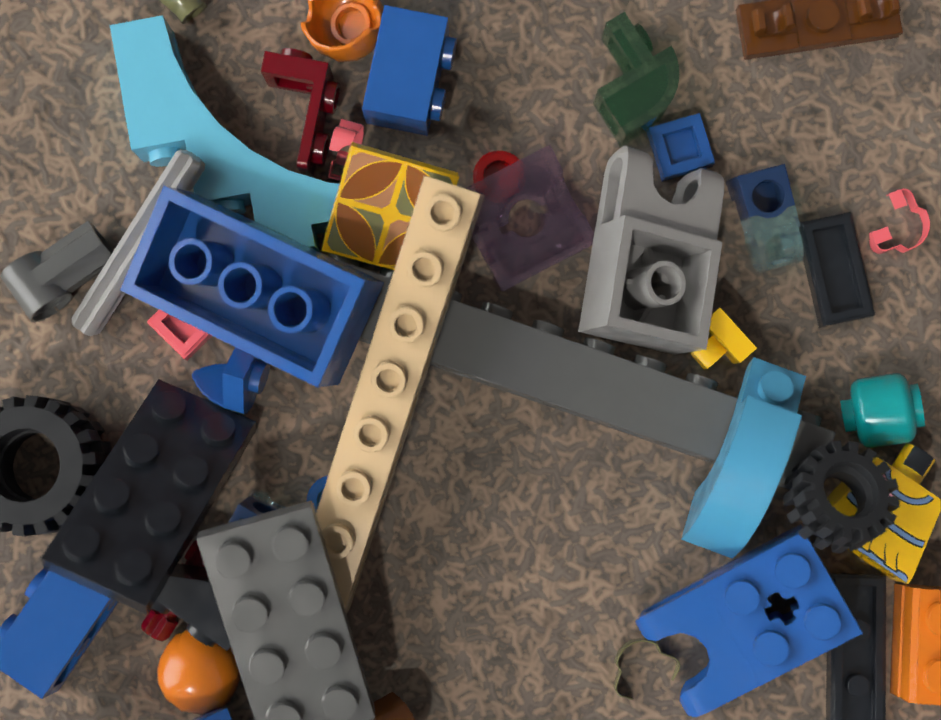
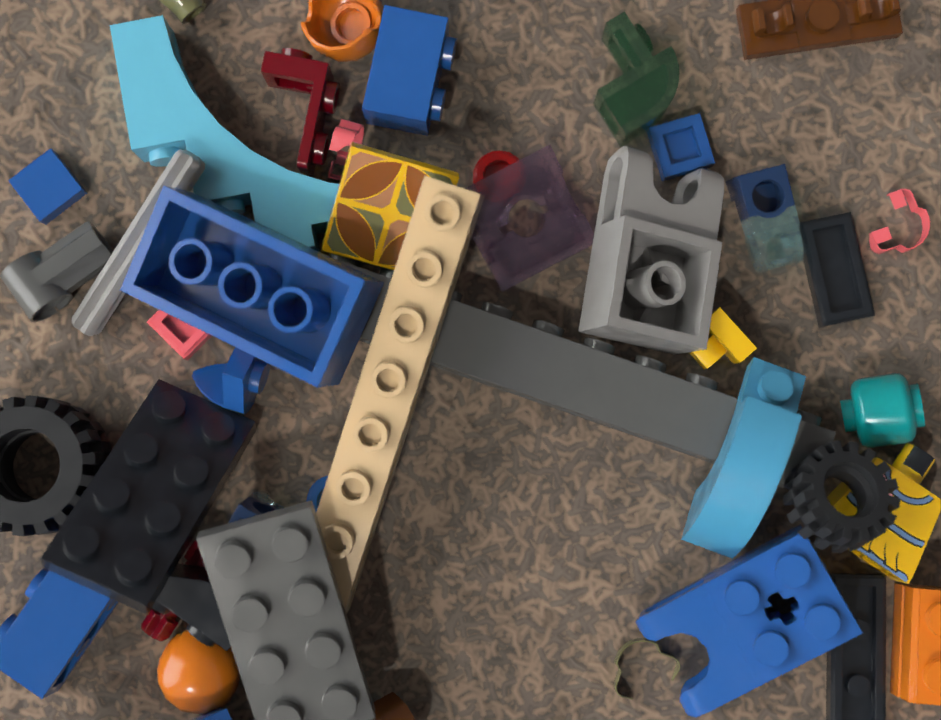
none -> blue tile [8,148,87,225]

